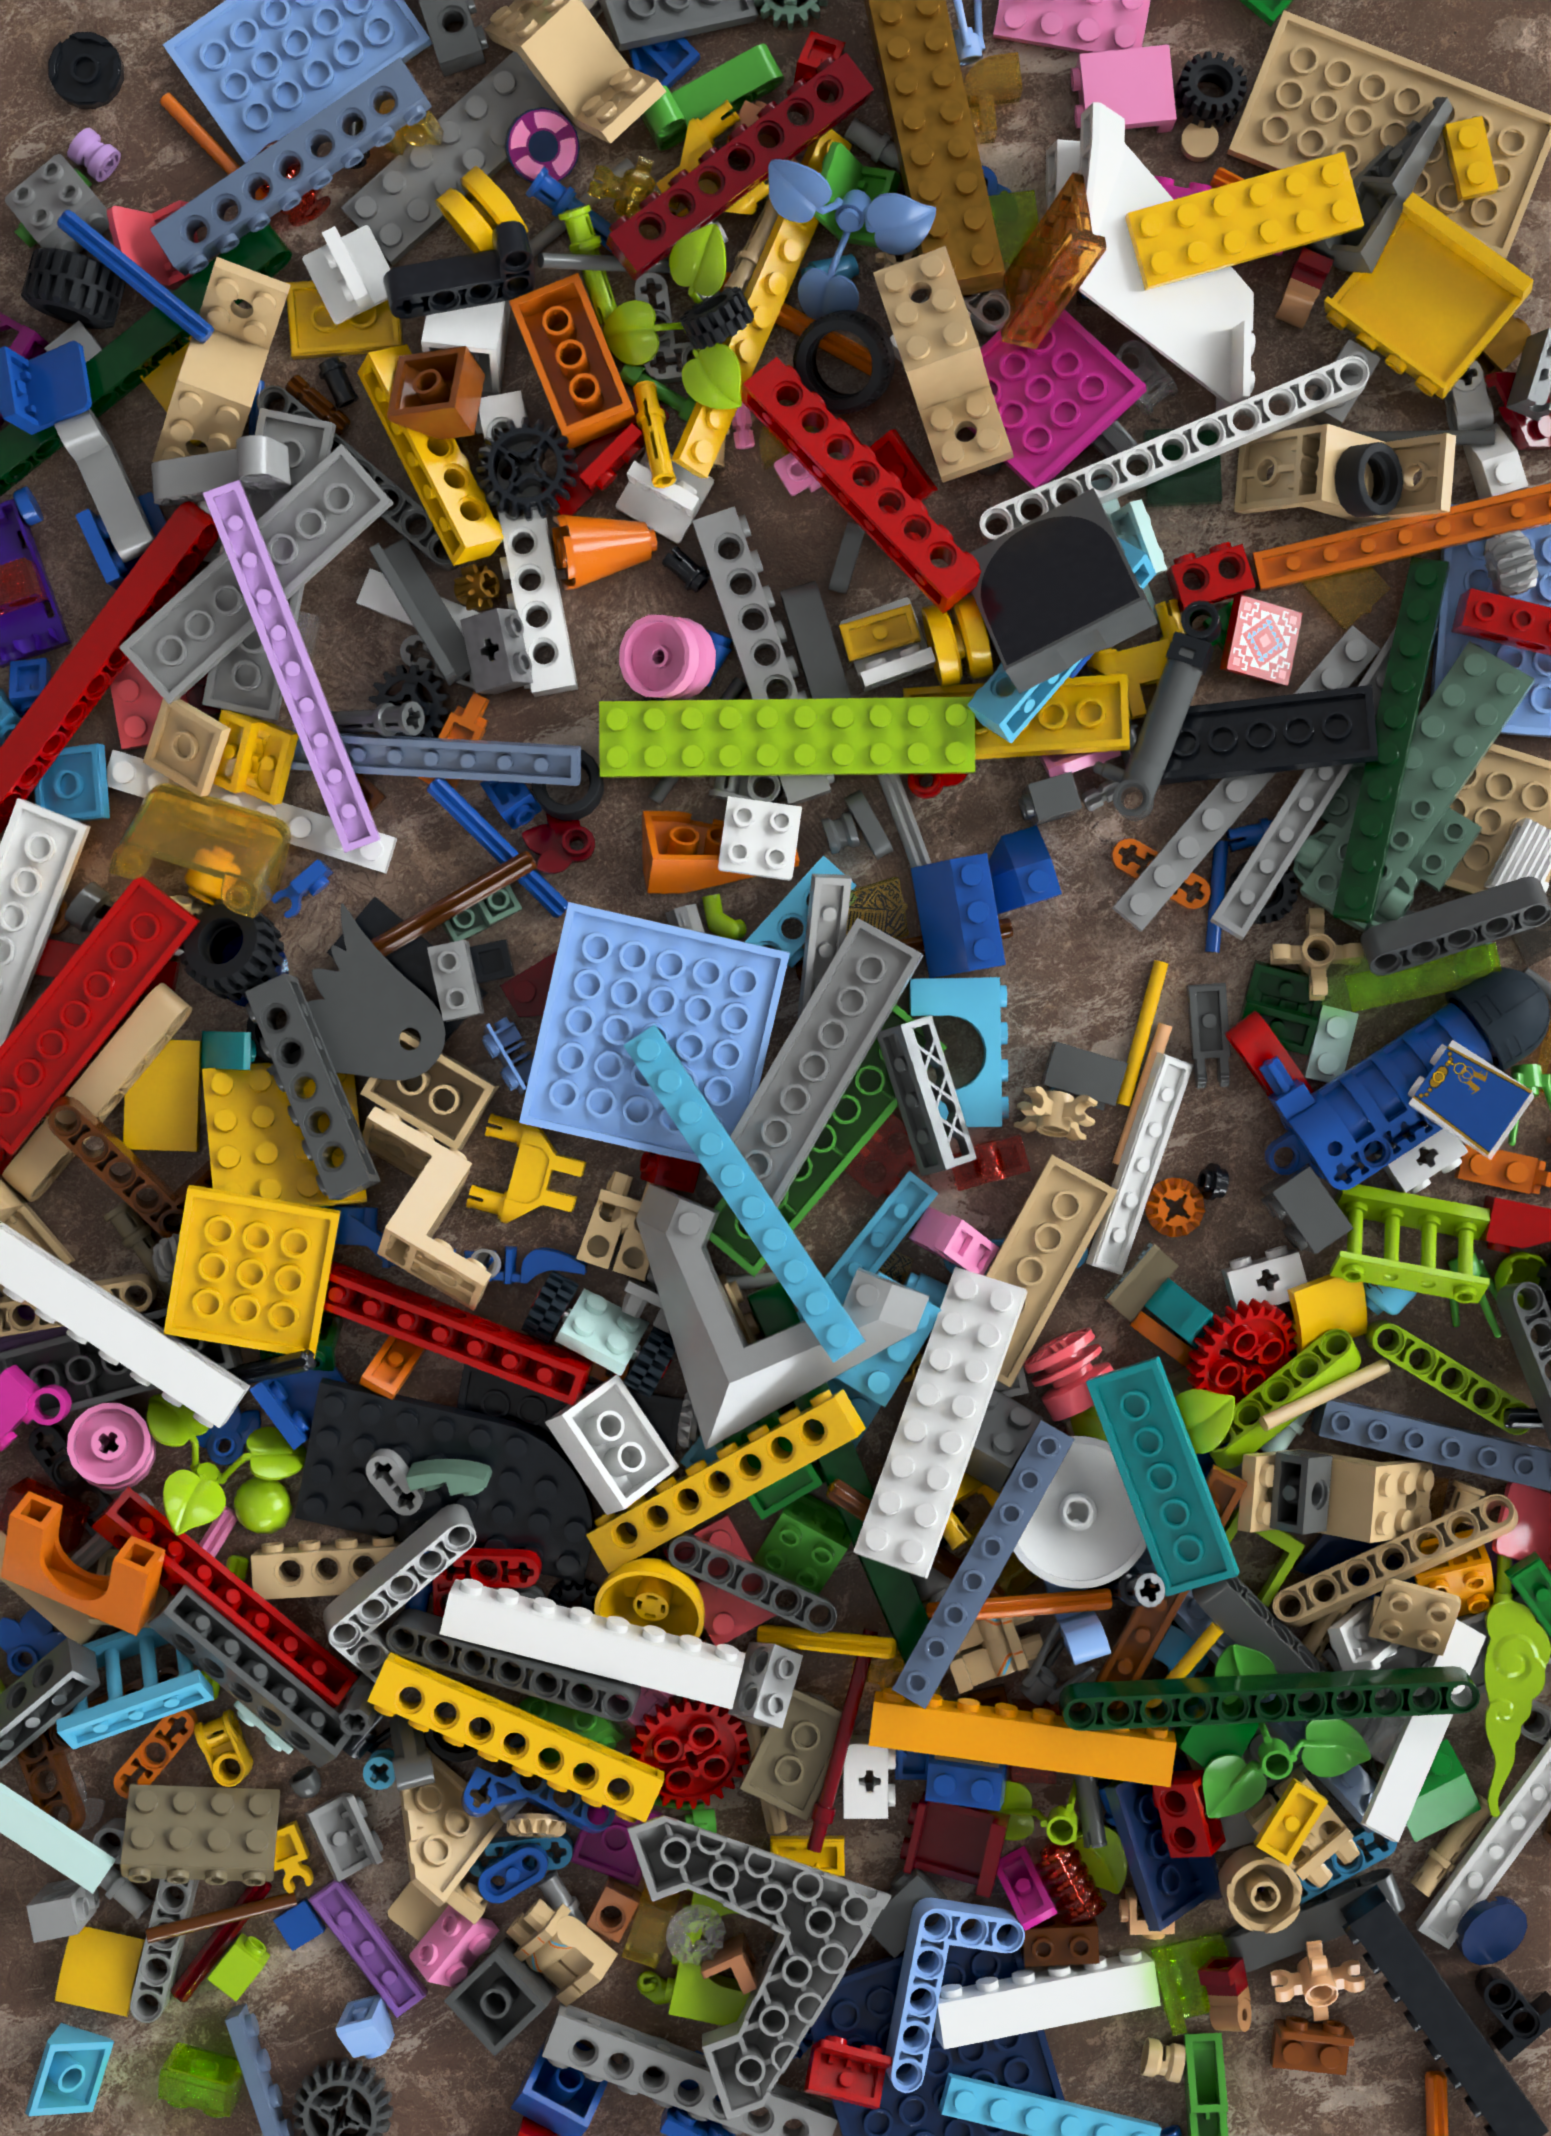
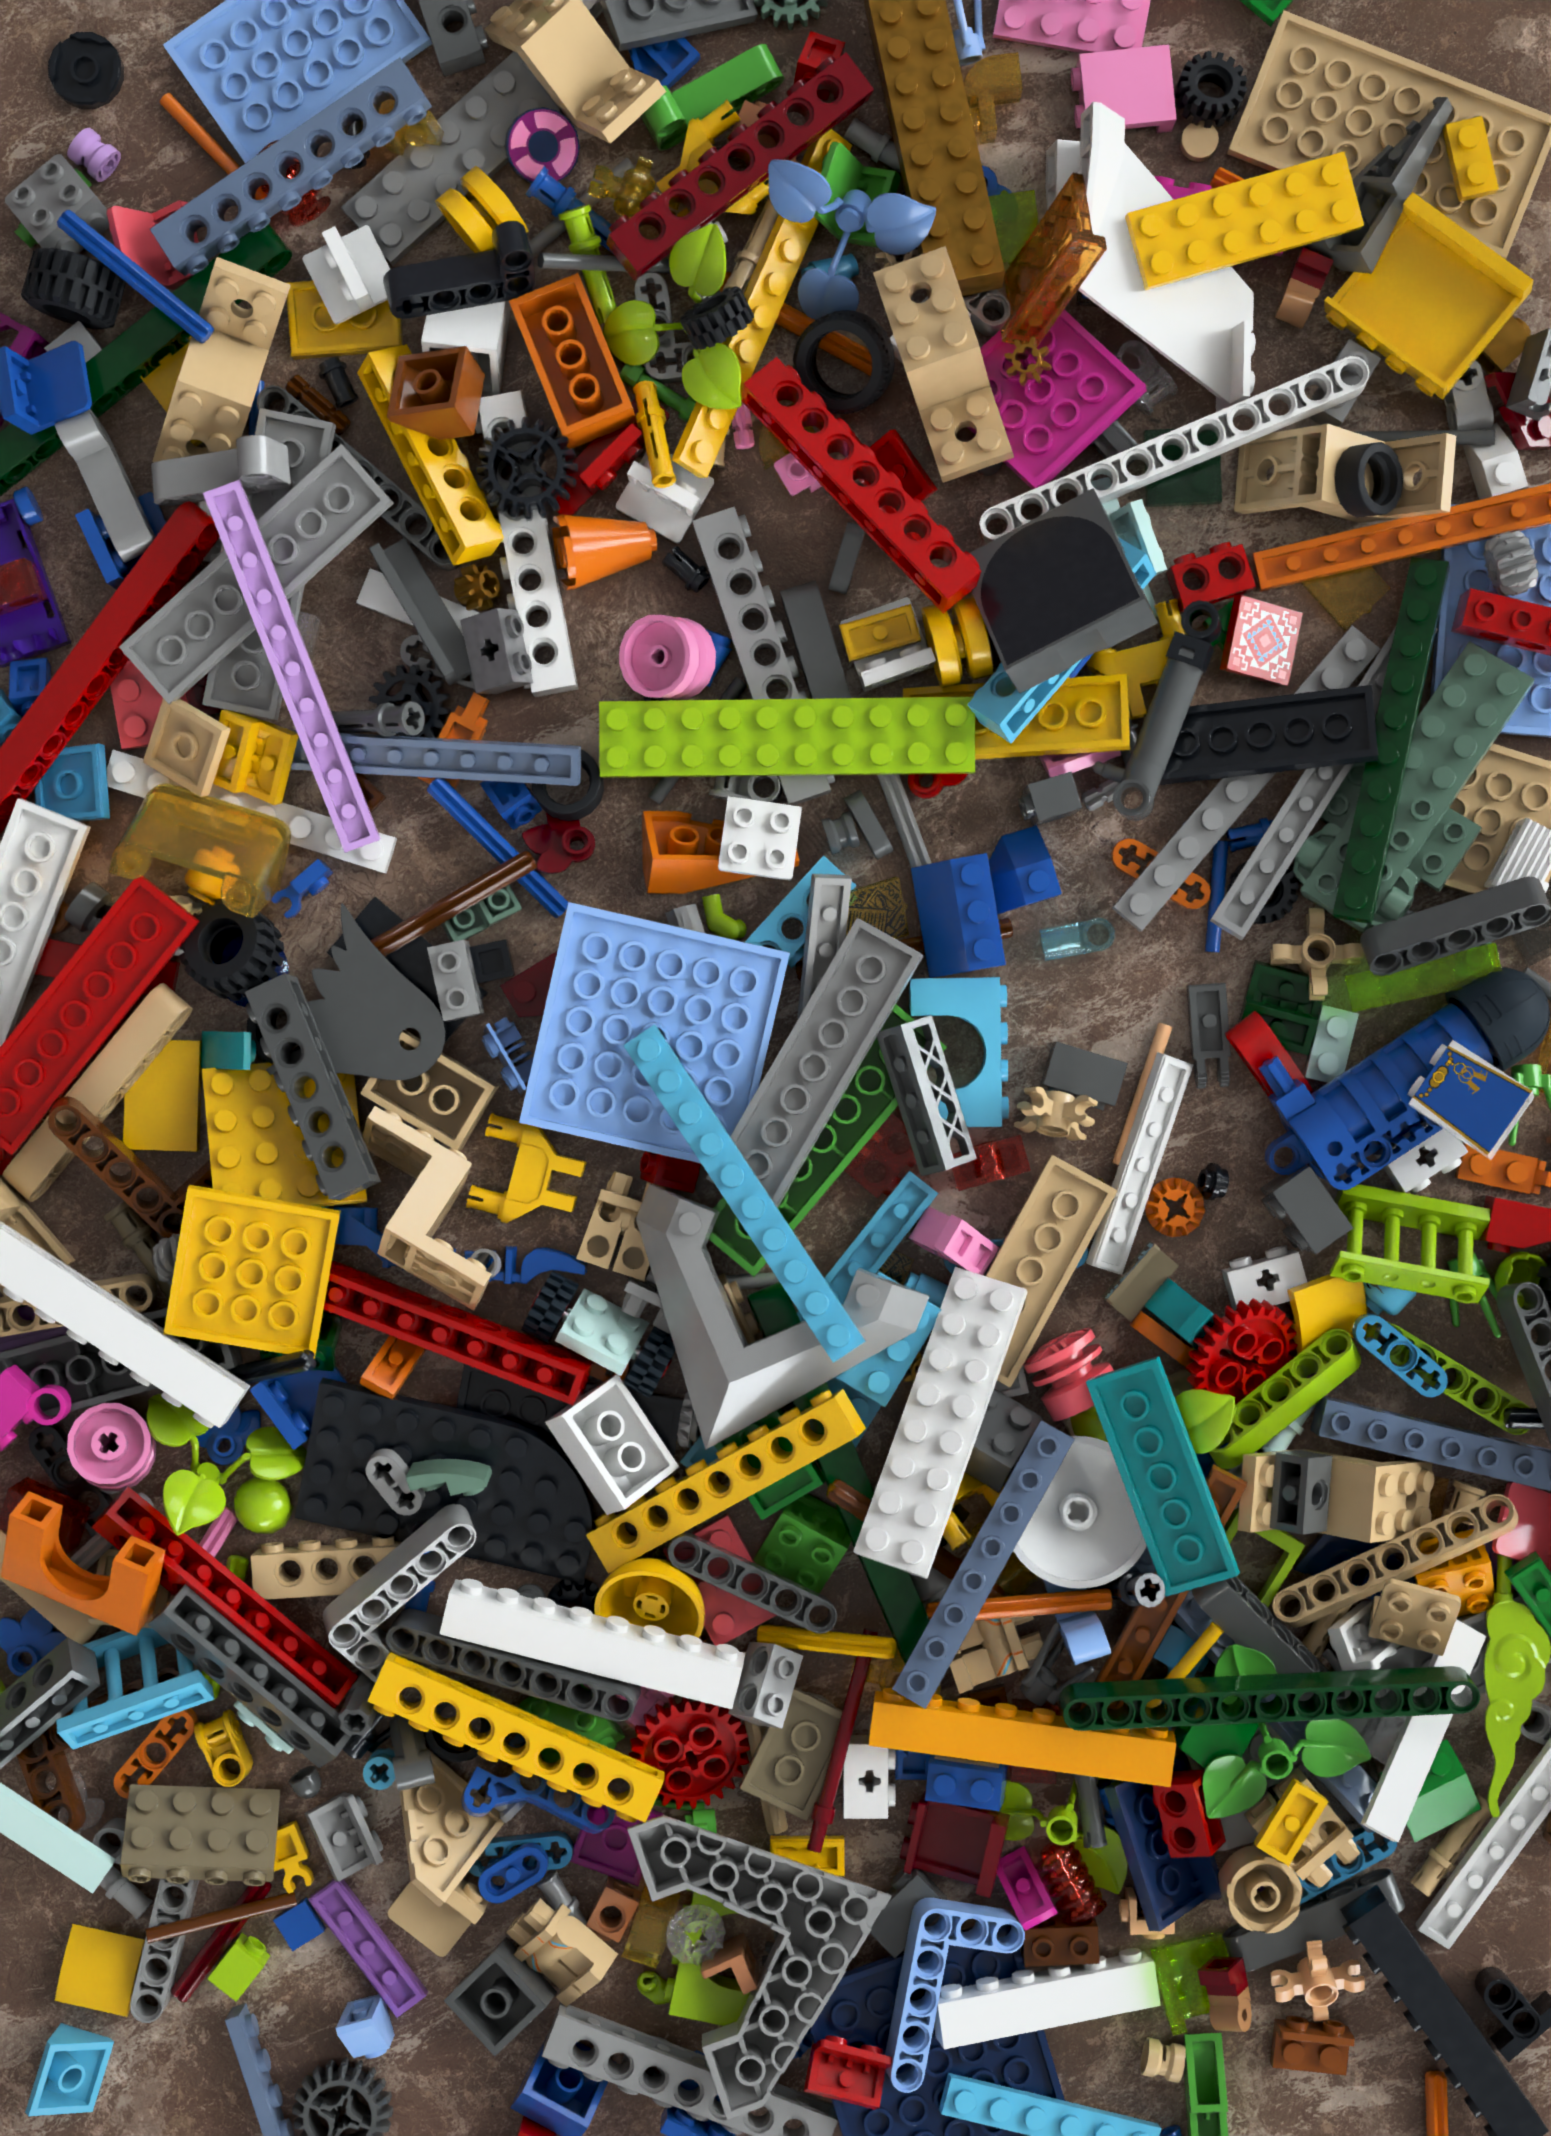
light grey brick [26,1879,100,1943] -> none
clear neon green slope [158,2042,244,2118] -> none
bright pink bracket [409,1905,500,1988] -> none
red beam [433,1548,542,1646] -> none
tan gear [506,1813,566,1839] -> none
yellow bar [1116,960,1169,1107] -> none
tan bar [1259,1358,1390,1431] -> none
dark blue tile [1456,1896,1528,1965] -> none
none -> pearl gold gear [1004,336,1052,386]
none -> clear light blue piece [1039,918,1115,962]
none -> dark azure beam [1352,1313,1448,1397]

